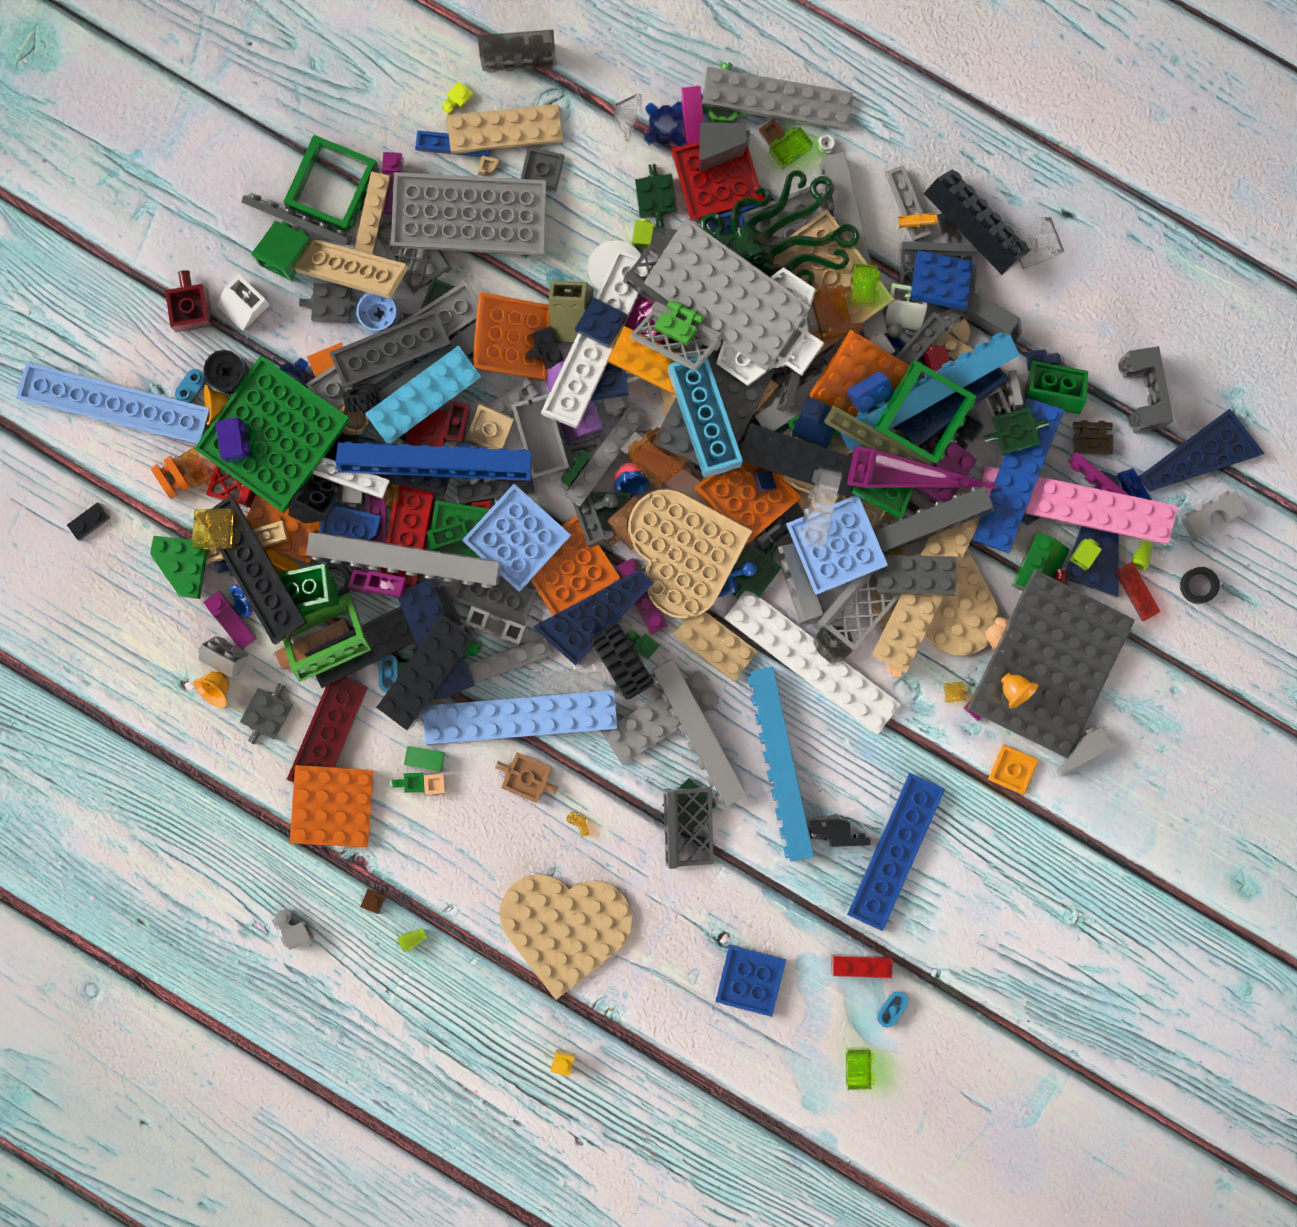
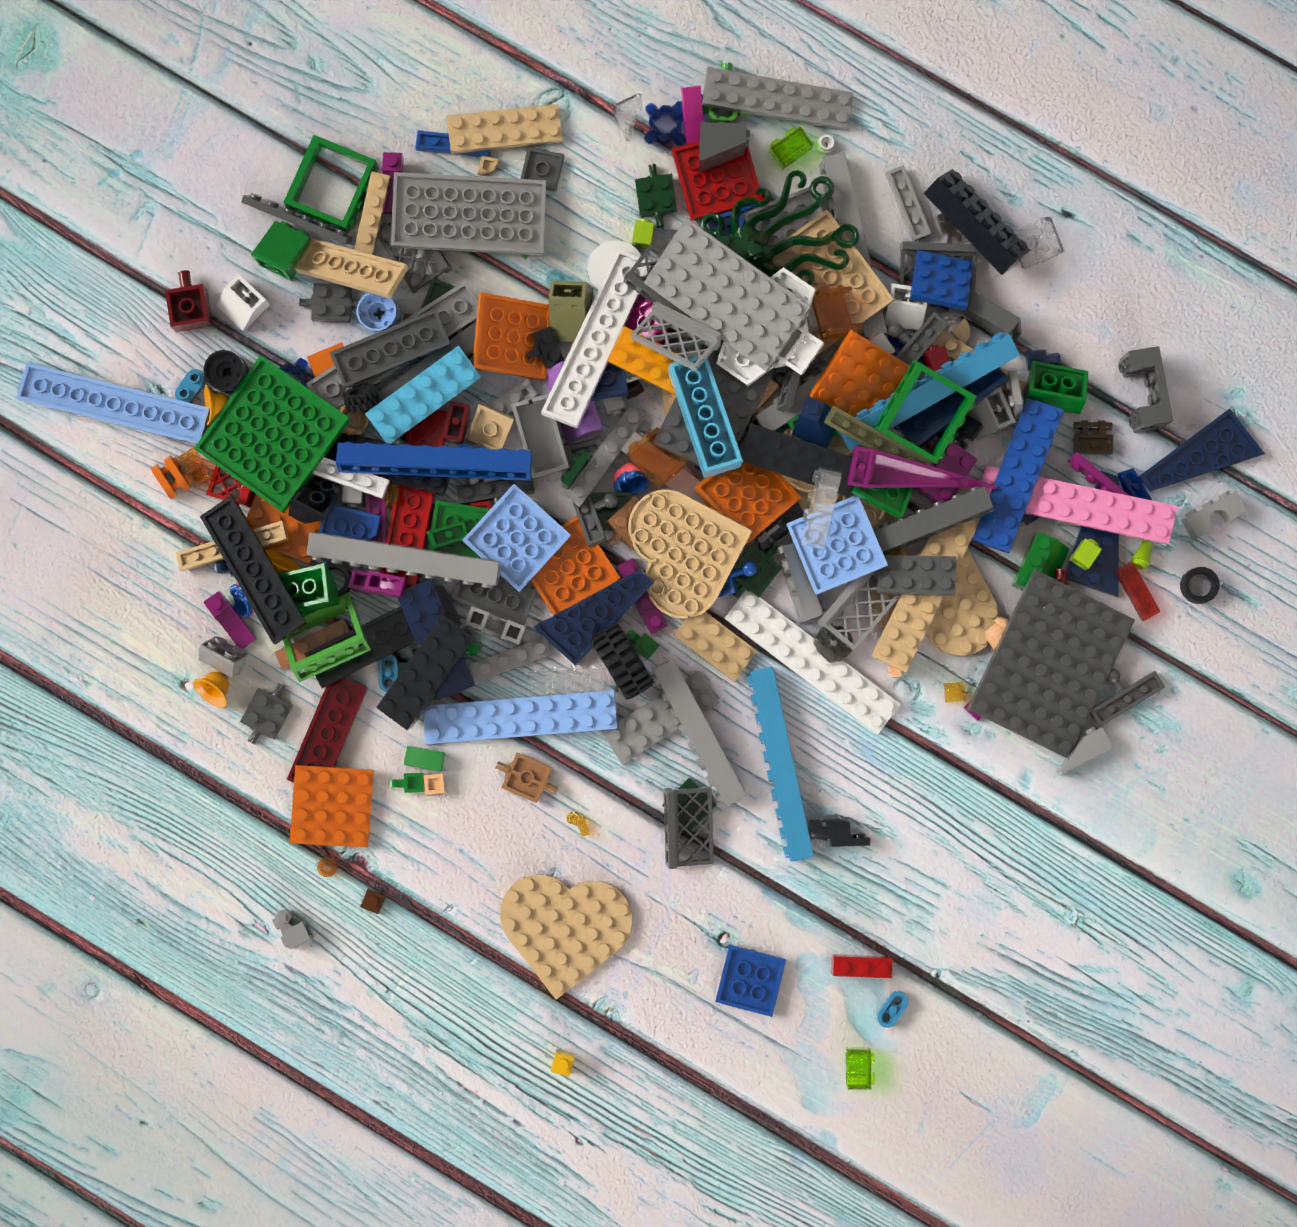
black plate [67,502,110,541] -> none
green plate [150,536,209,599] -> none
clear yellow plate [192,509,233,549] -> none
dark purple brick [215,417,251,463] -> none
lime cone [397,928,427,952] -> none
neon yellow plate [442,81,473,115] -> none
clear smoke brick [478,30,557,73] -> none
dark blue plate [575,298,627,348] -> none
bright green plate [654,300,704,346] -> none
dark blue slope [753,471,777,494] -> none
reddish brown plate [759,119,785,146] -> none
blue brick [846,371,894,413] -> none
blue plate [847,773,945,931] -> none
clear neon green brick [852,264,881,307] -> none
light orange pin [898,212,937,229] -> none
dark green plate [983,407,1049,455] -> none
light orange tile [987,744,1039,795] -> none
light orange hat [1001,673,1038,708] -> none
none -> clear orange plate [317,858,337,877]
none -> black plate [626,379,644,399]
none -> dark grey plate [1090,668,1165,727]

